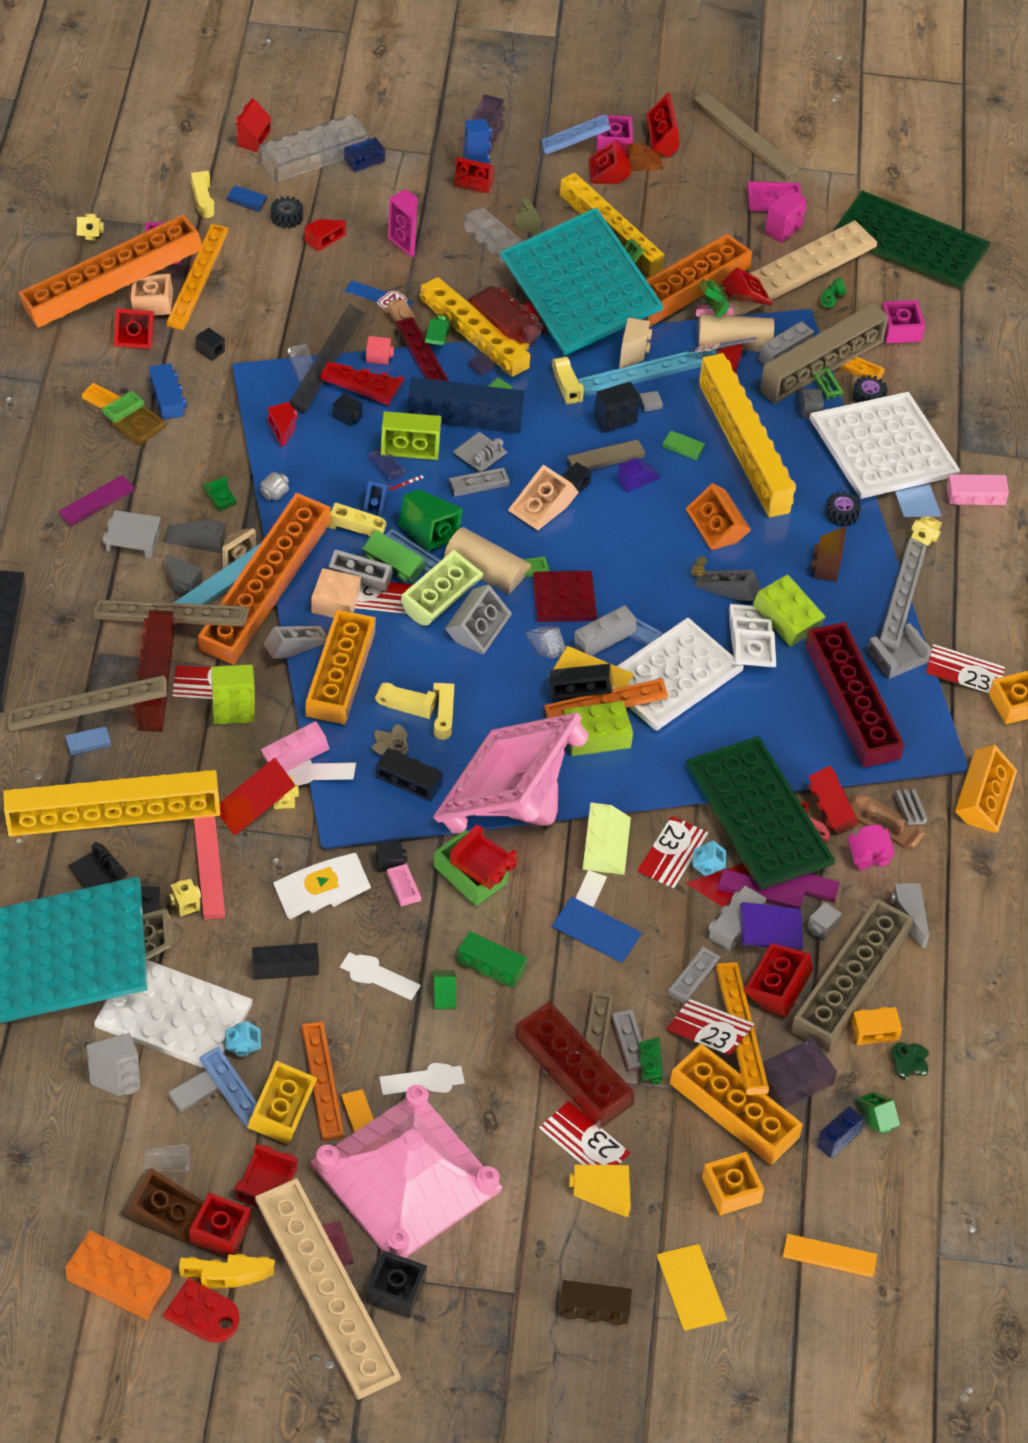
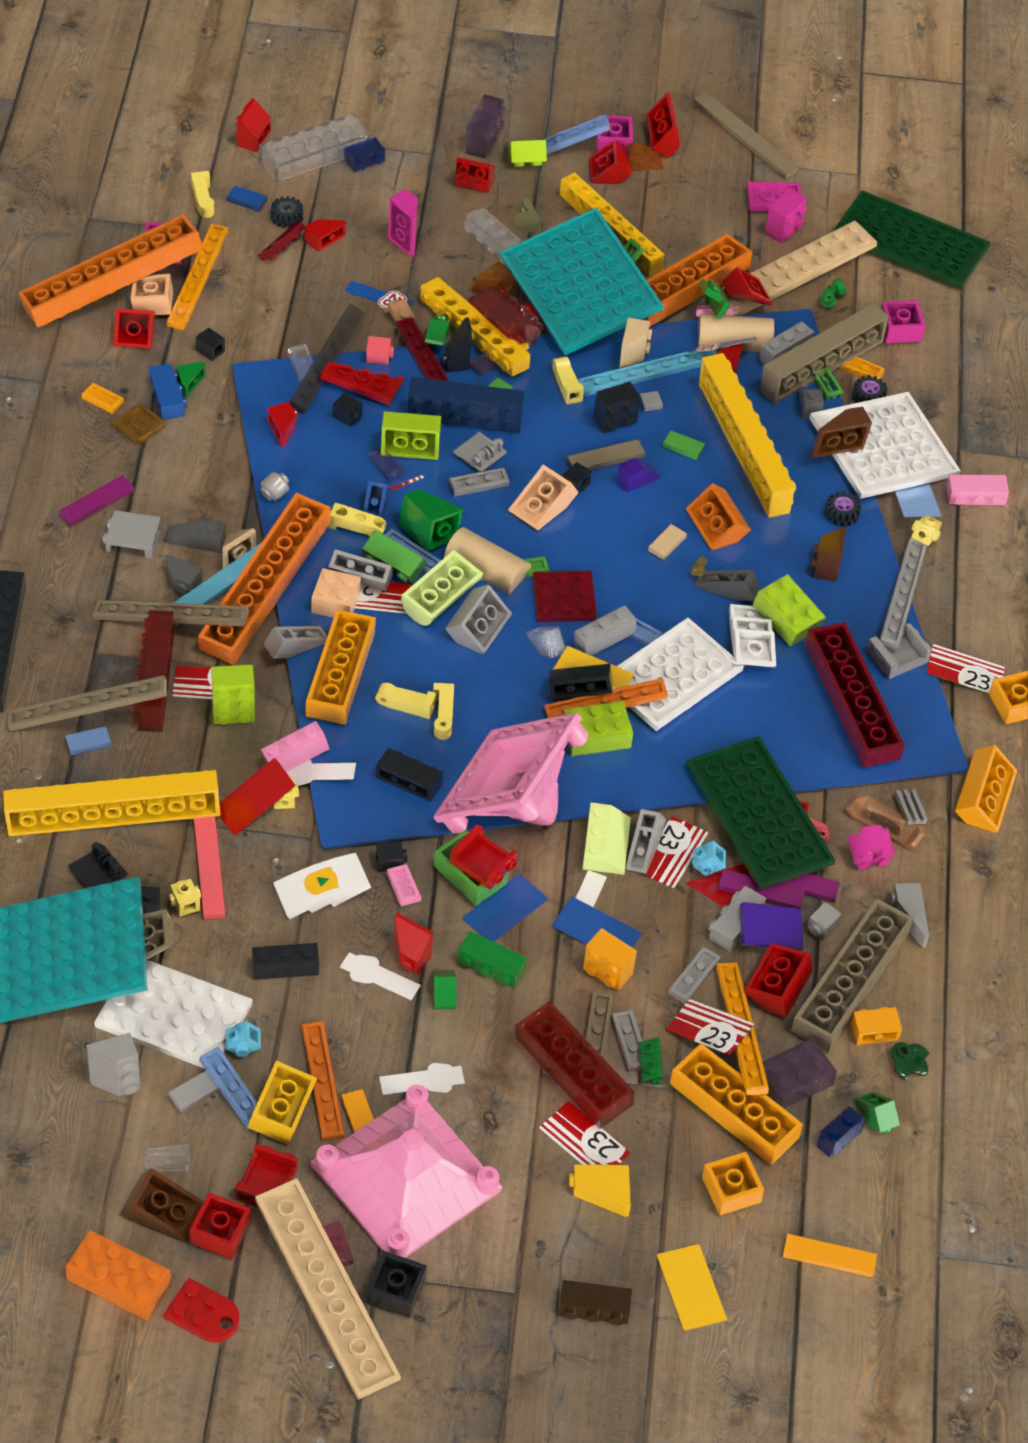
light yellow brick [77,214,104,240] -> none
bright green tile [102,391,144,423] -> none
yellow slope [179,1254,275,1289] -> none
green slope [202,476,237,512] -> none
dark tan plate [371,724,408,755] -> none
blue brick [463,119,492,164] -> none
red brick [808,765,860,834] -> none
none -> green slope [176,361,206,399]
none -> dark red plate [258,222,305,260]
none -> red slope [394,912,433,975]
none -> black slope [442,317,472,372]
none -> blue sticker [462,874,548,942]
none -> clear orange slope [472,262,514,295]
none -> lime slope [506,140,547,167]
none -> light orange brick [583,928,637,991]
none -> light grey slope [626,809,666,874]
none -> tan tile [648,524,687,560]
none -> reddish brown slope [811,406,872,458]

